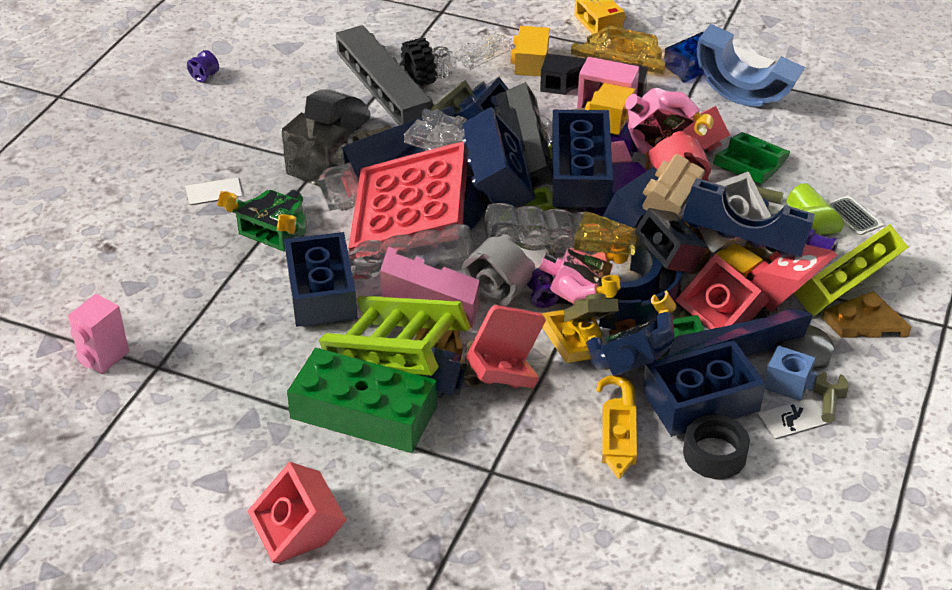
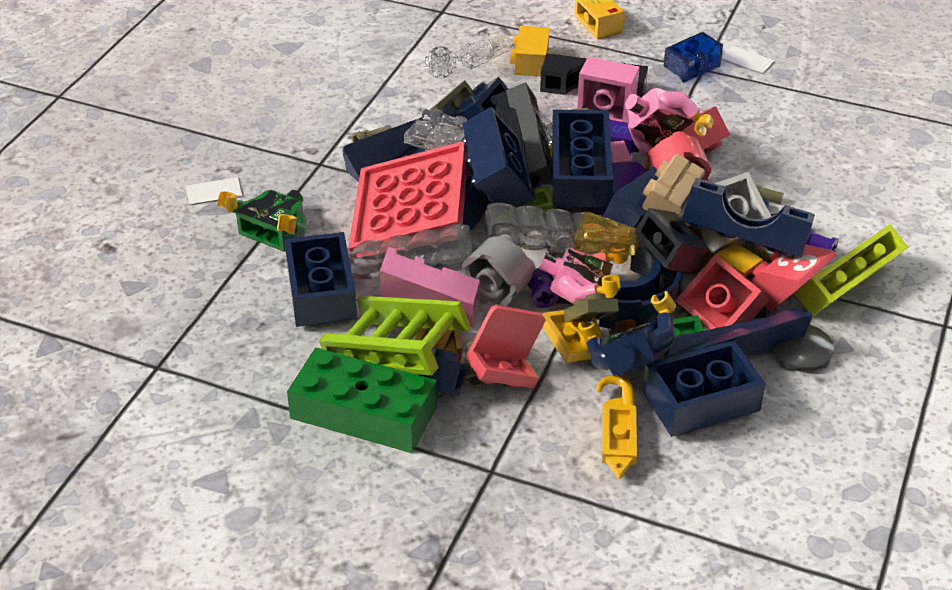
bright pink piece [68,294,129,374] -> none
dark purple wheel [187,50,220,82] -> none
coral slope [247,462,347,563] -> none
clear smoke brick [281,112,350,191] -> none
black slope [304,89,371,146] -> none
clear brick [318,163,359,211] -> none
dark grey brick [336,25,434,125] -> none
black tyre [401,38,437,86] -> none
clear yellow wing [571,26,665,75] -> none
yellow brick [585,83,635,135] -> none
black tyre [683,414,750,479] -> none
medium blue brick [697,24,805,107] -> none
green slope [713,132,790,184] -> none
white sticker [757,398,827,439] -> none
medium blue brick [765,346,818,401] -> none
lime brick [786,183,844,235] -> none
olive bar [814,371,849,423] -> none
pearl gold wing [822,291,912,338] -> none
sticker [829,195,884,235] -> none

